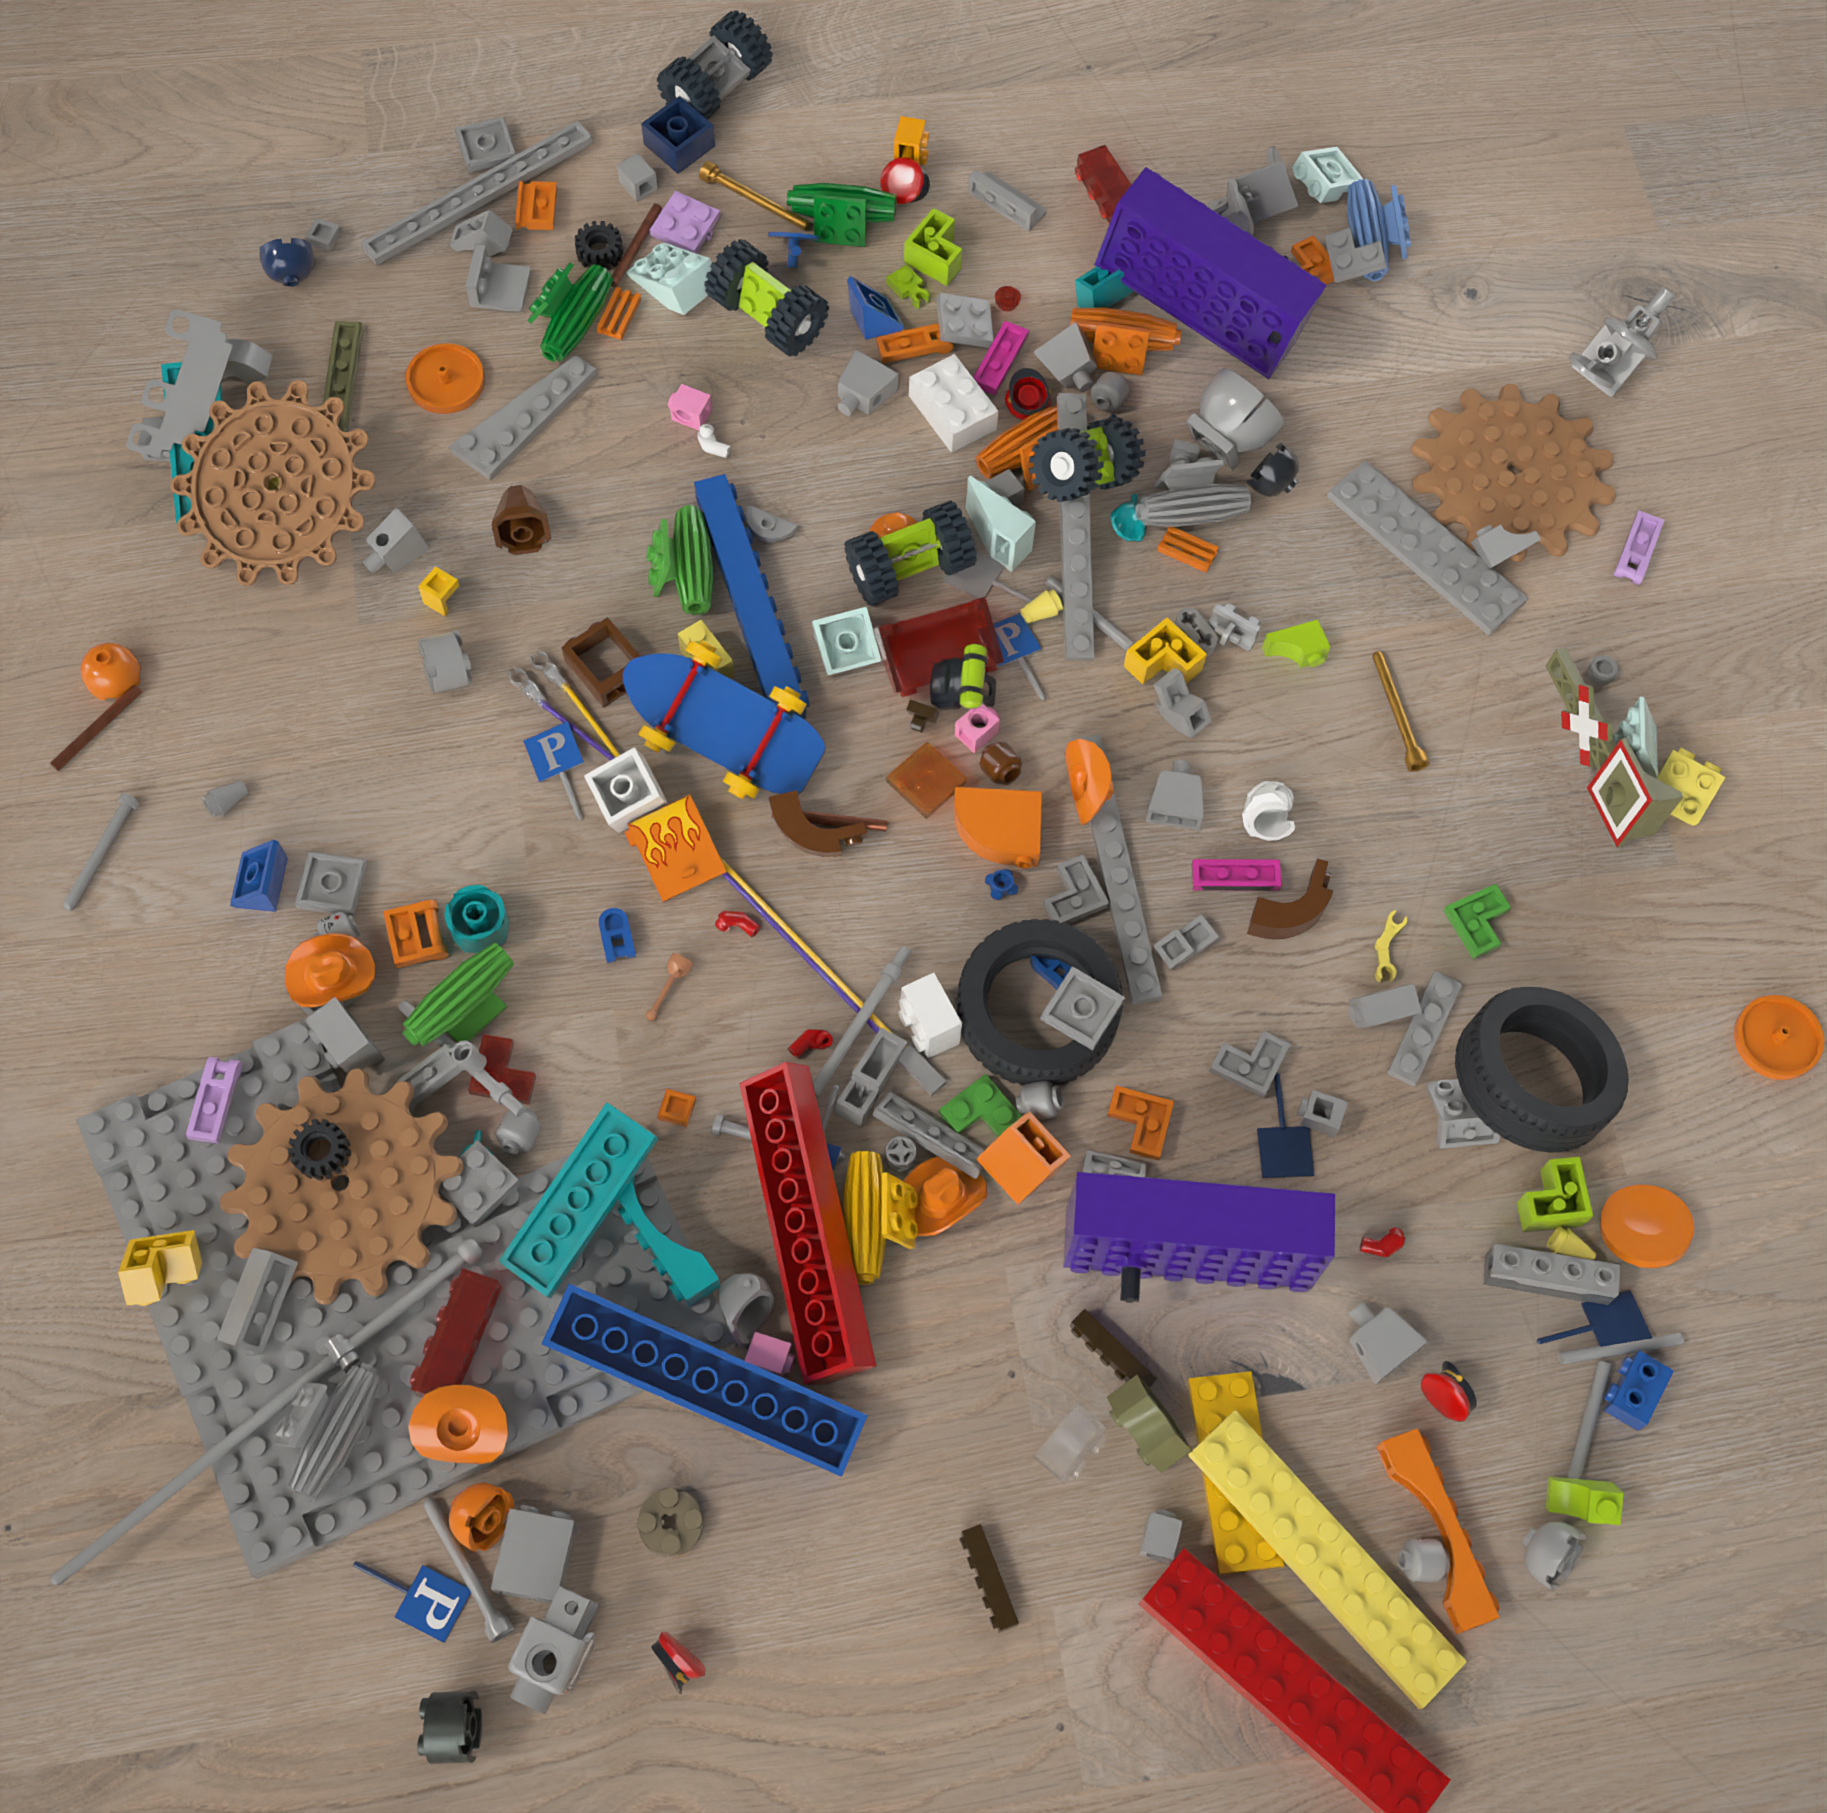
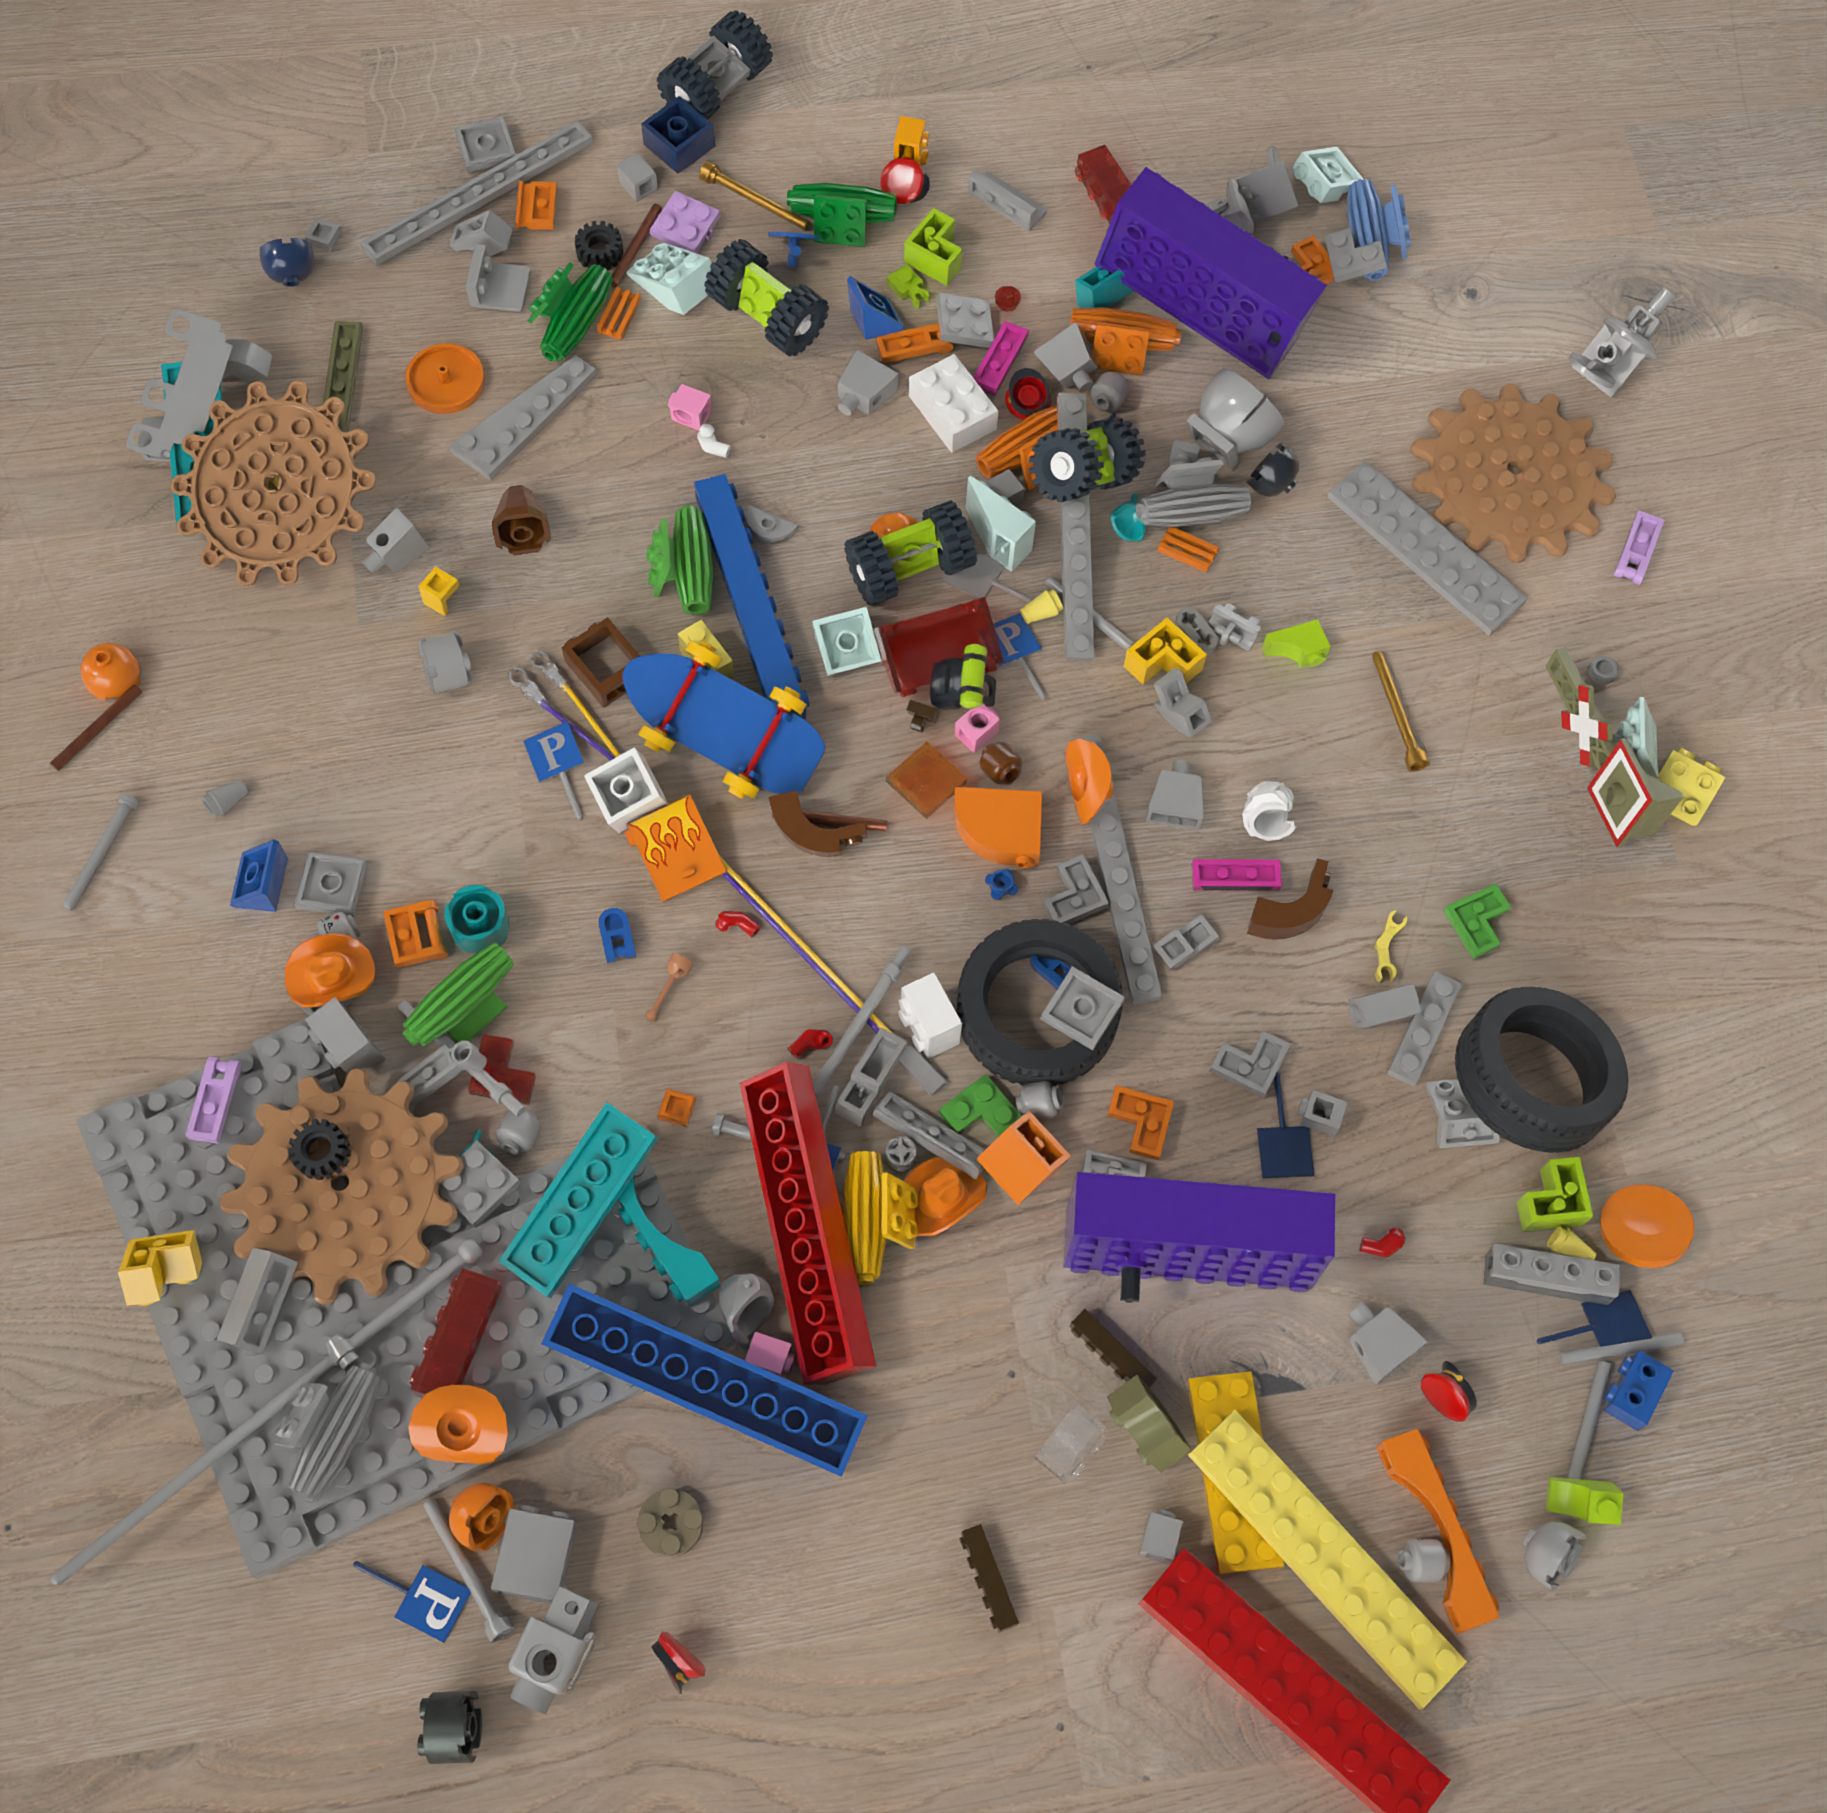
light grey arch [1471,524,1541,569] -> none
orange piece [1734,995,1824,1080] -> none

